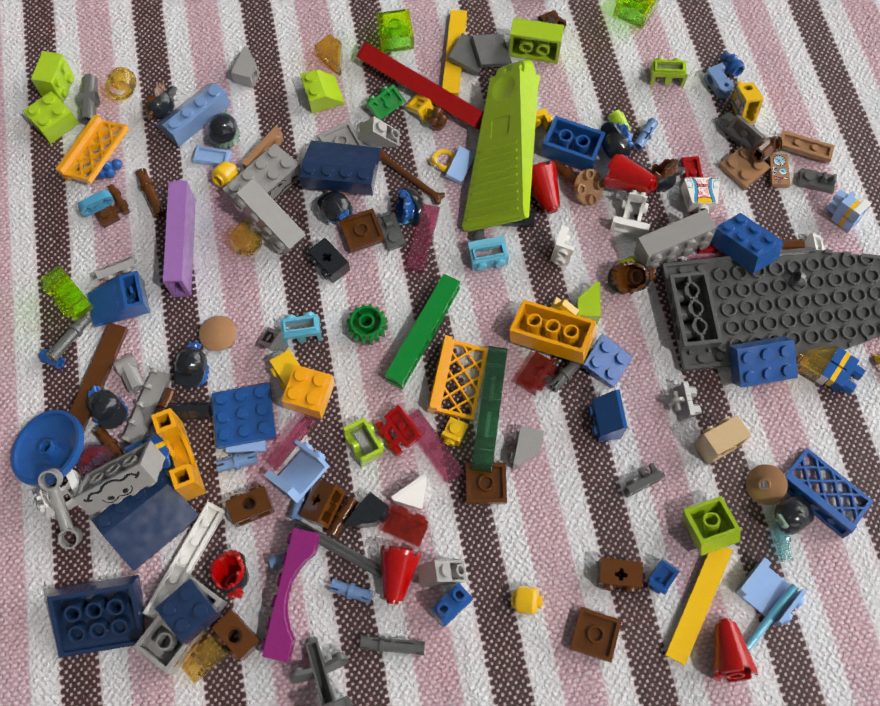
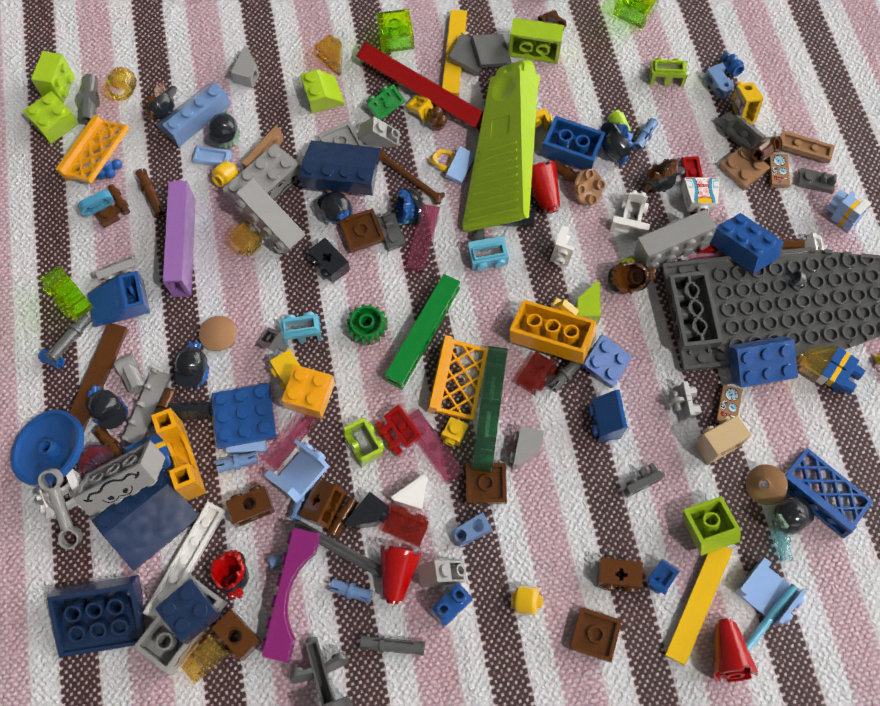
red cone [604,154,658,194] -> none
none -> medium blue leg [451,512,493,548]
none -> tile [715,385,743,423]

